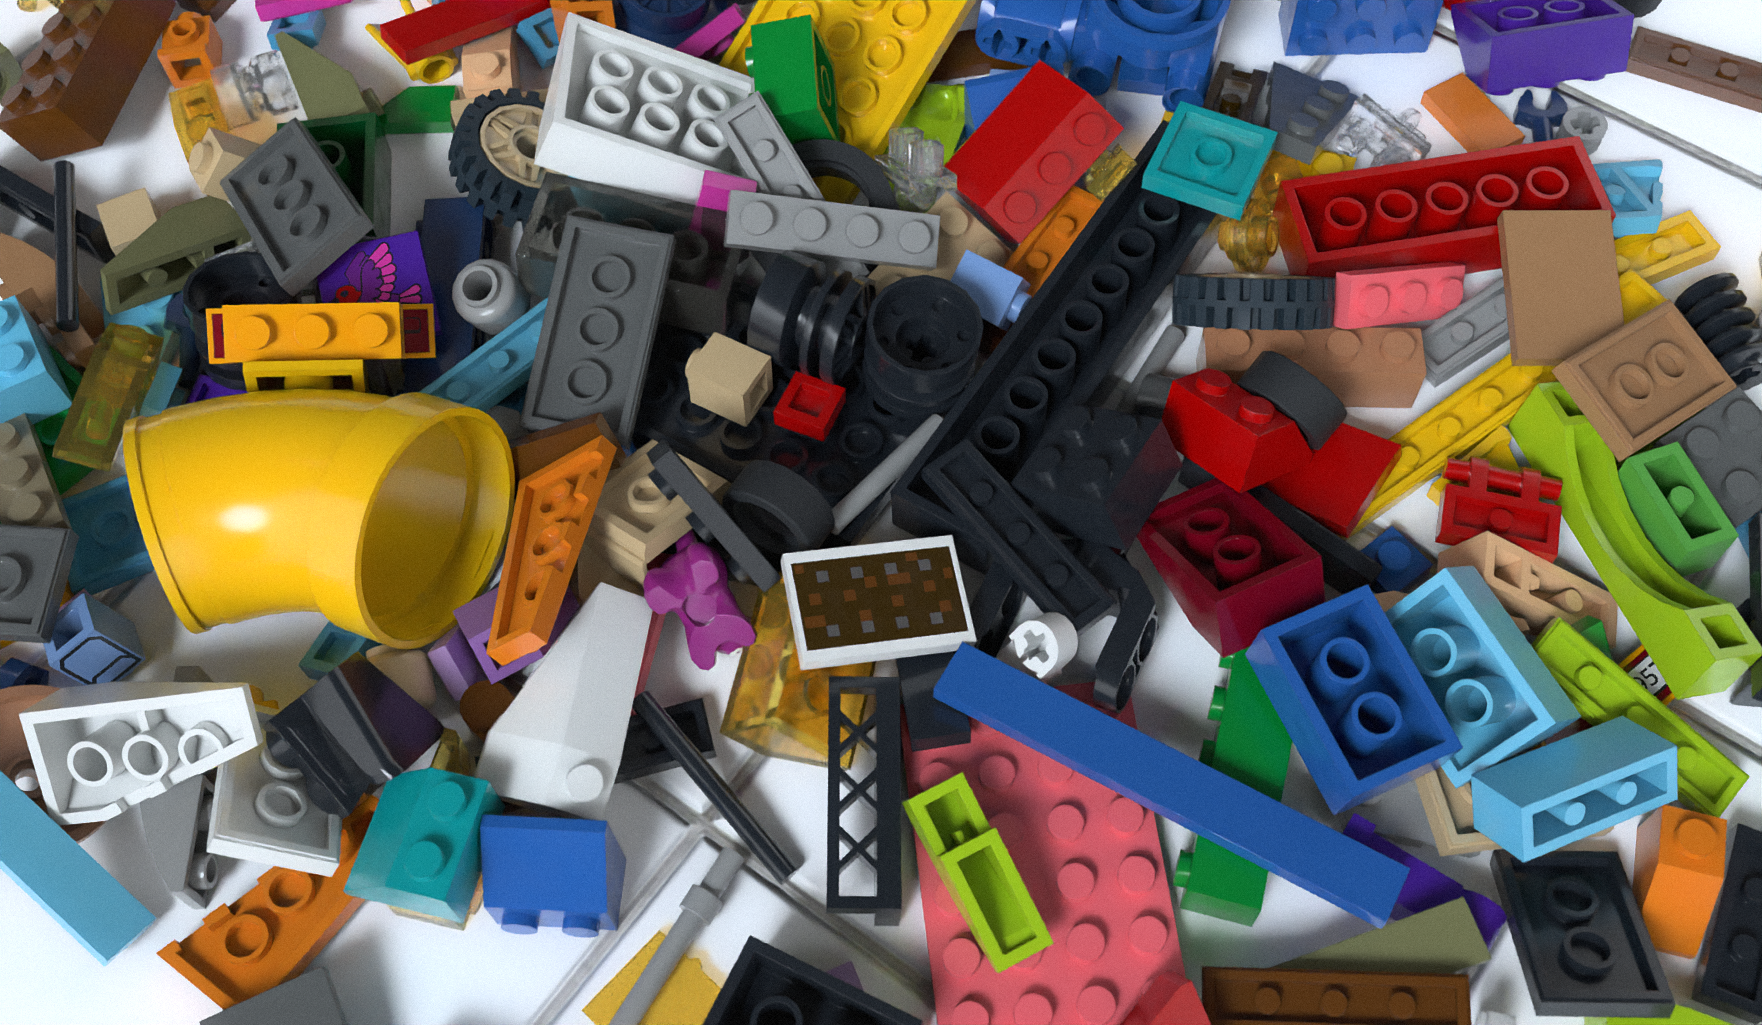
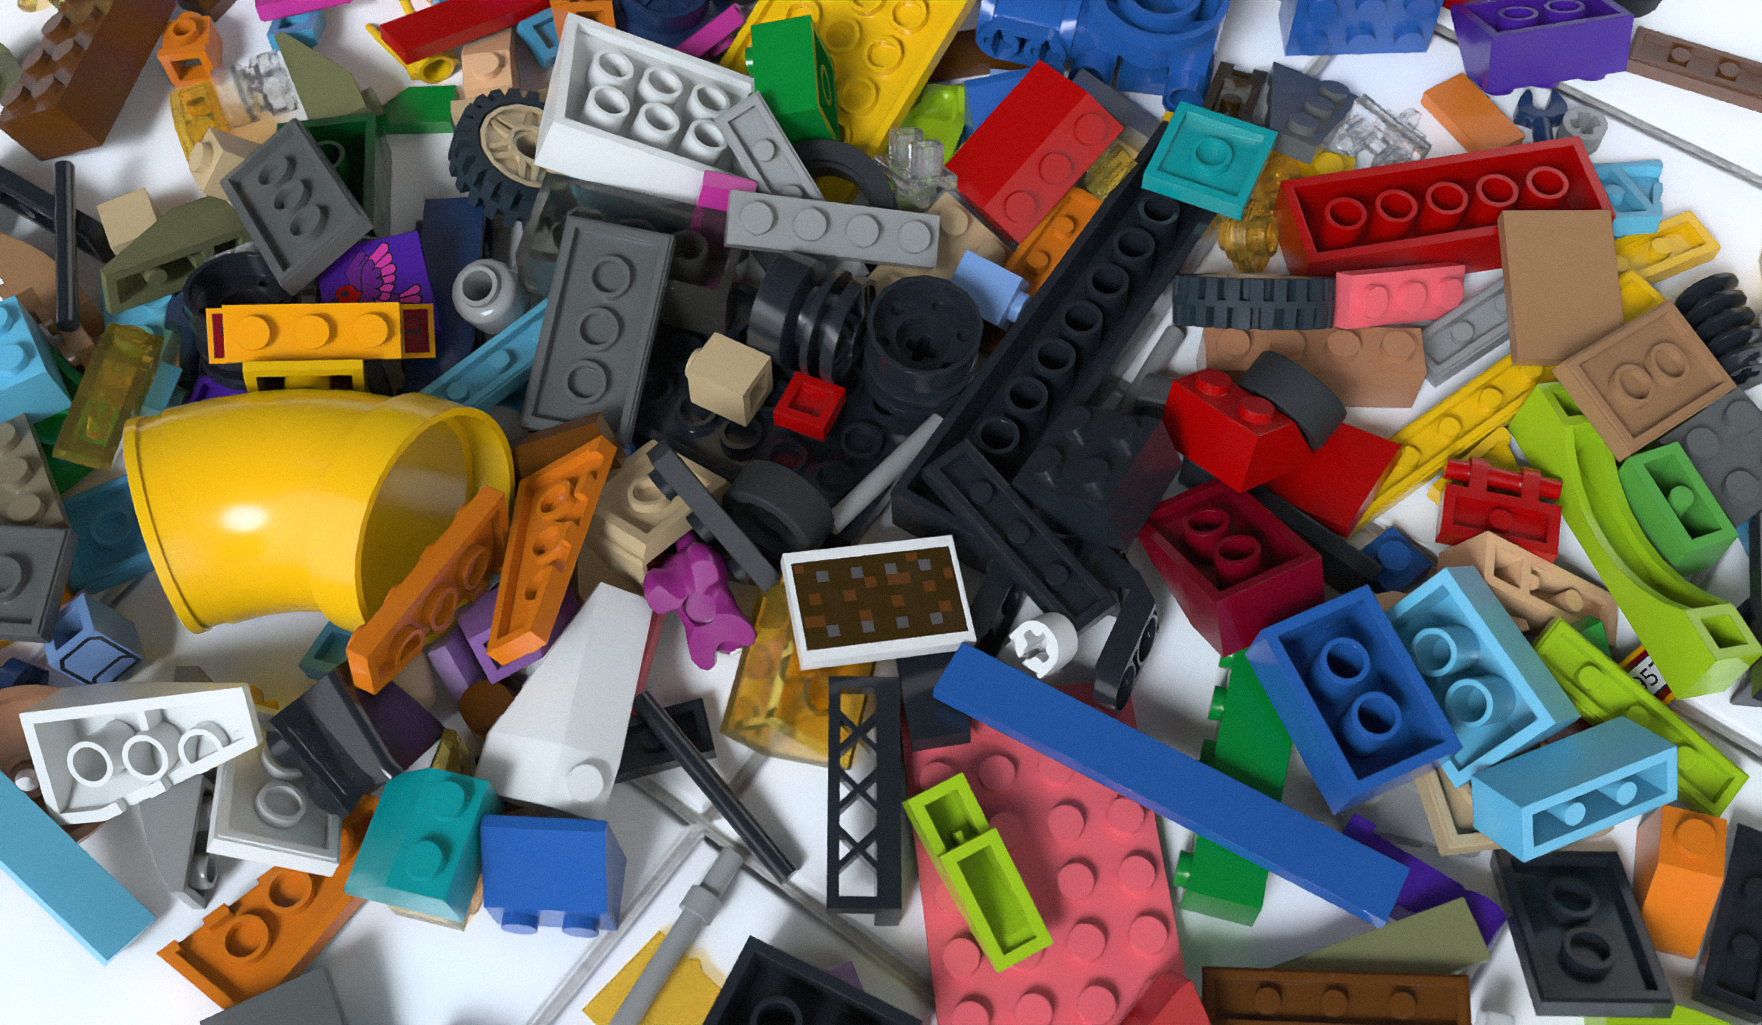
none -> orange wing [346,485,509,695]
none -> light grey tile [1072,68,1161,153]

